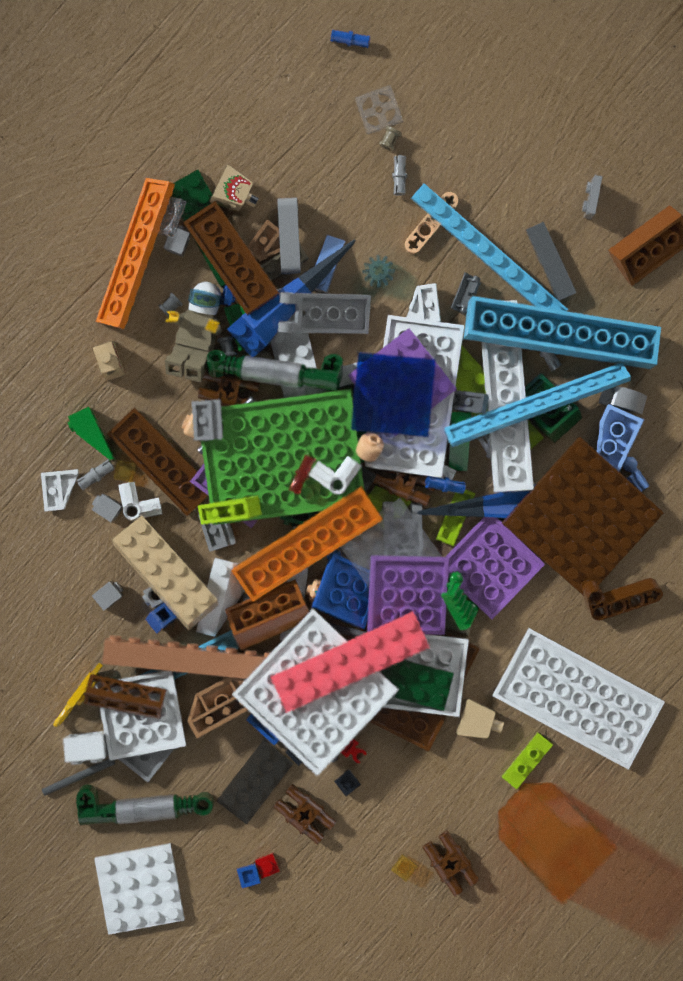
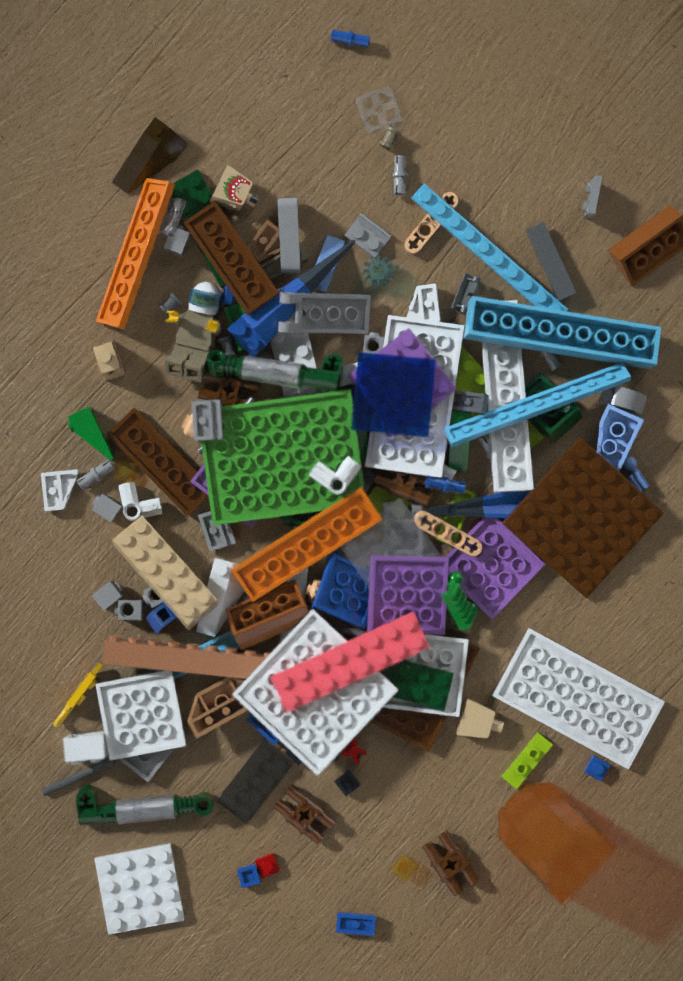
reddish brown fence [84,674,166,719] -> none
lime slope [198,496,262,525] -> none
clear red pin [288,455,316,495] -> none
light nougat head [356,433,384,462] -> none
reddish brown beam [582,578,663,621] -> none
none -> dark brown wedge [112,117,188,194]
none -> light grey brick [115,600,143,620]
none -> blue plate [336,912,376,936]
none -> light grey plate [344,213,391,259]
none -> light grey brick [362,332,384,360]
none -> light nougat beam [414,510,482,556]
none -> blue plate [583,755,610,782]

